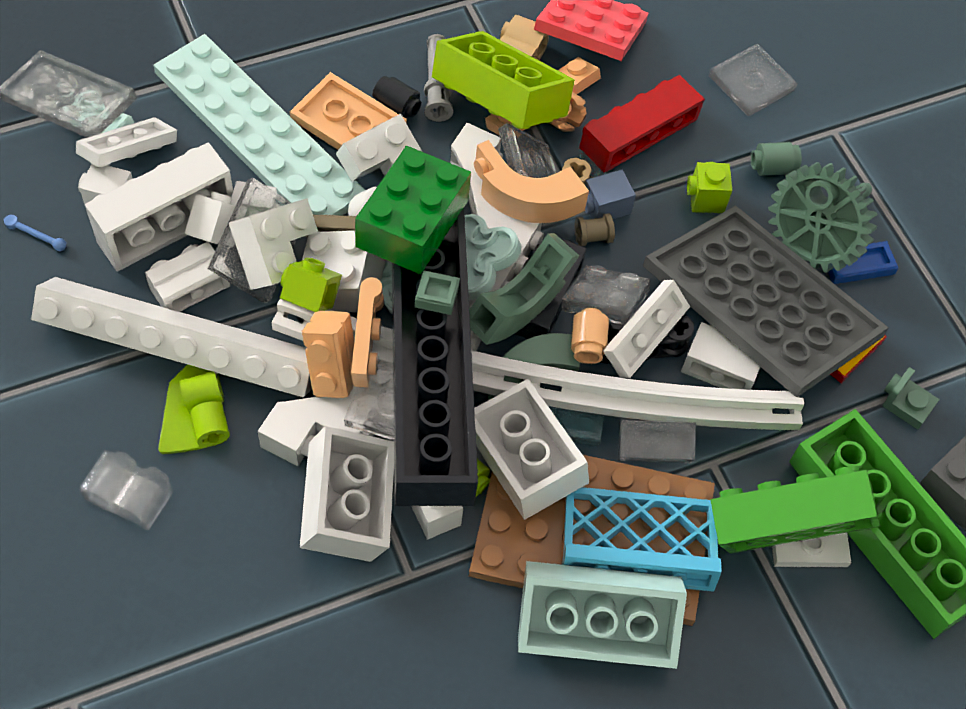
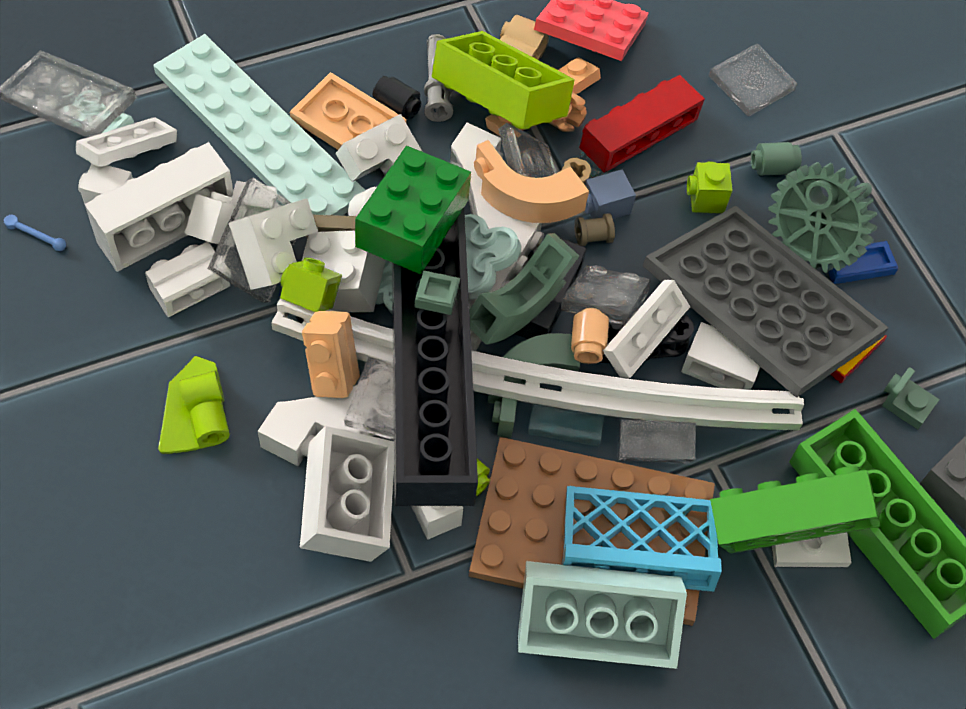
white brick [31,277,312,397] -> none
clear brick [79,450,173,530] -> none
light nougat plate [351,277,384,388] -> none
white brick [474,379,589,520] -> none

